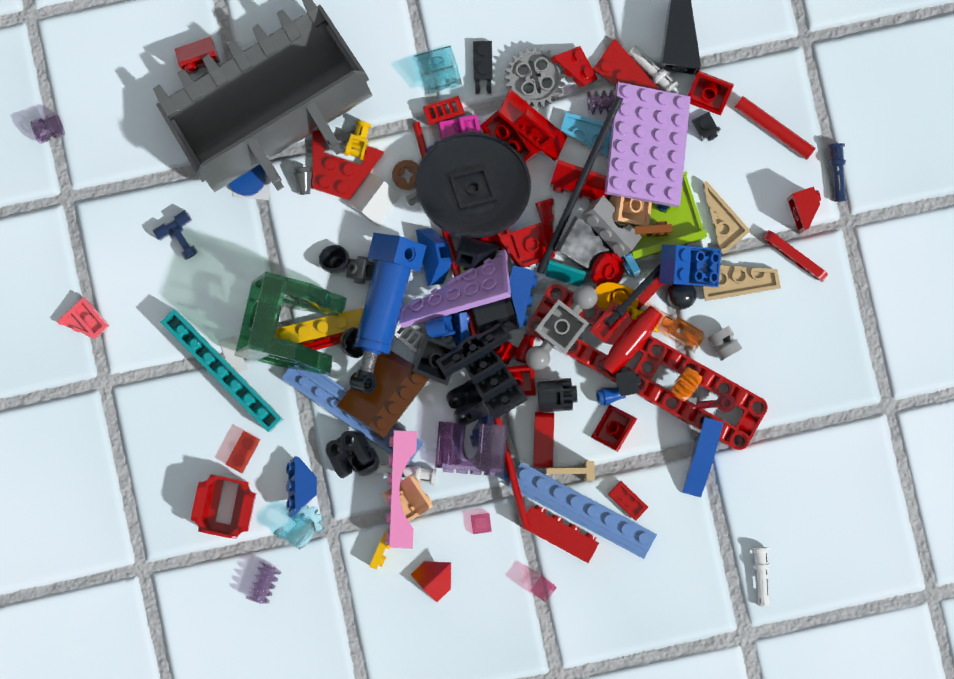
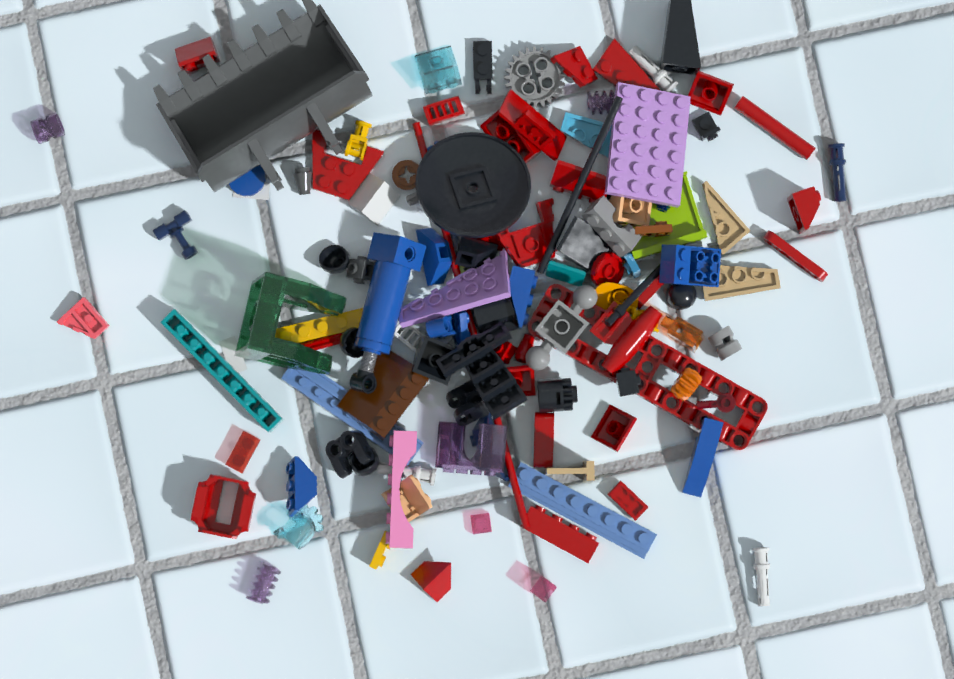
dark pink slope [438,115,481,140] -> none
blue cone [596,387,626,406] -> none

